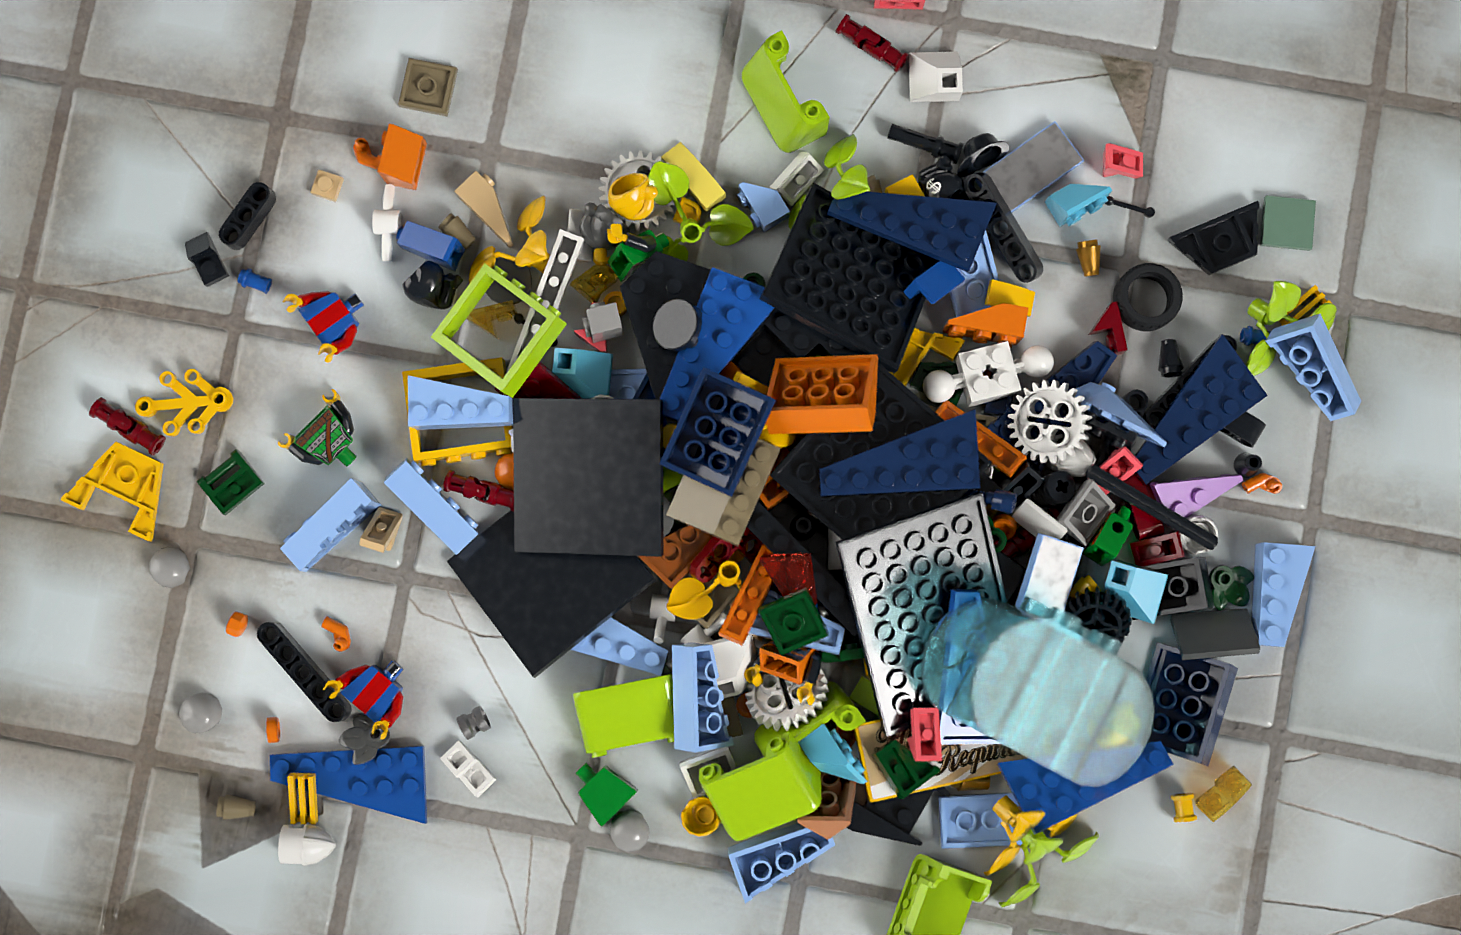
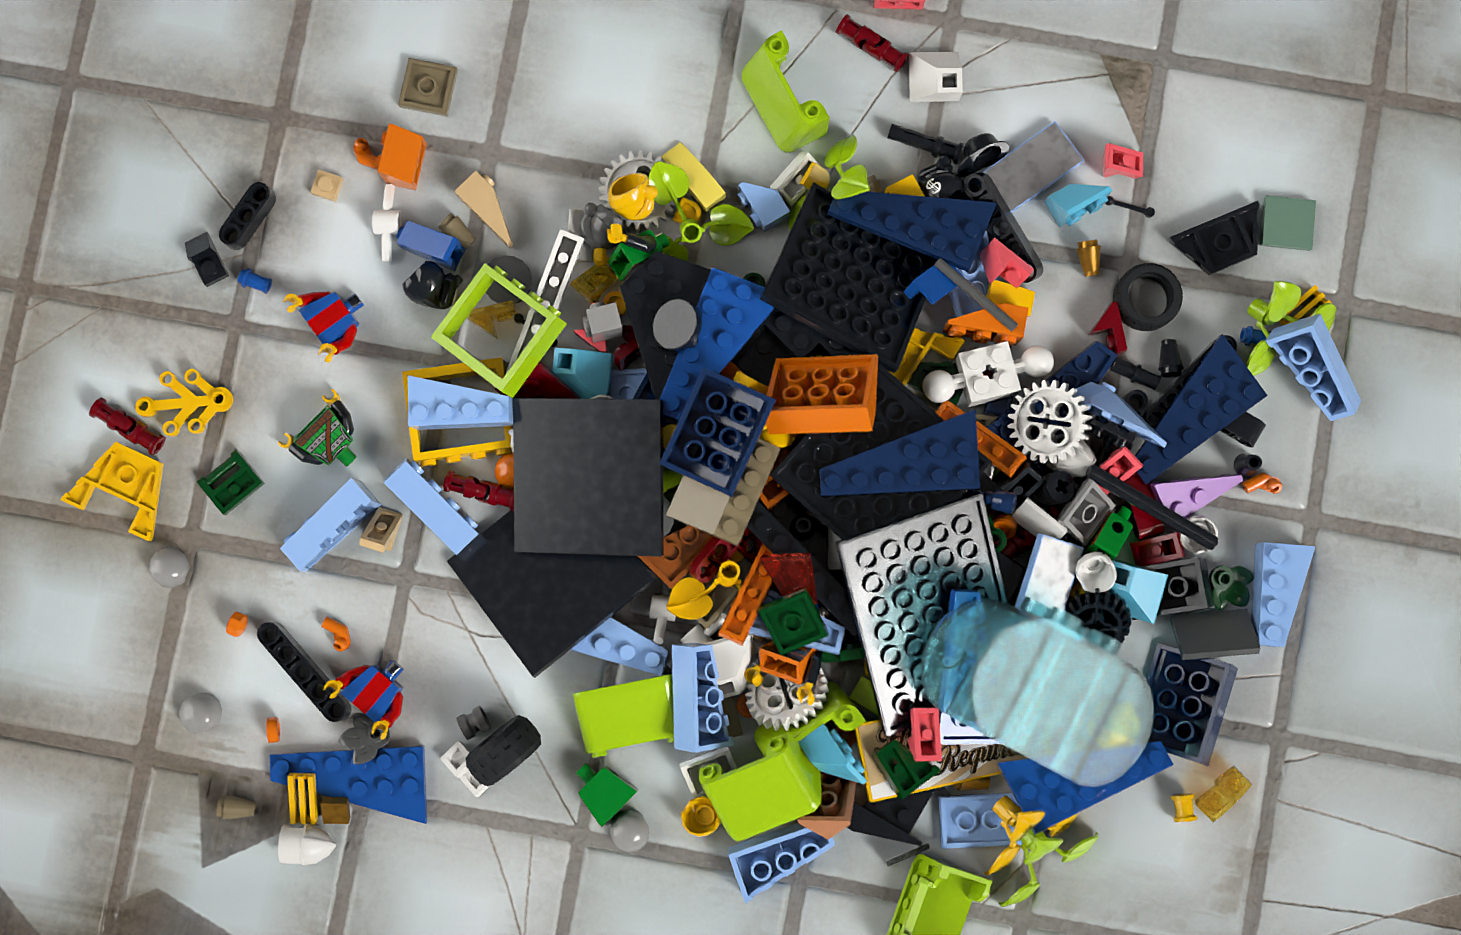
yellow plant [469,195,550,284] -> none
none -> pearl gold tile [321,797,351,824]
none -> black tyre [466,715,541,787]
none -> dark red slope [614,325,641,371]
none -> yellow tile [800,162,830,189]
none -> black sticker [886,843,930,866]
none -> dark grey bar [934,258,1018,332]
none -> coral slope [979,237,1034,289]
none -> white hair [1075,552,1117,593]
none -> black axle [1110,357,1161,391]

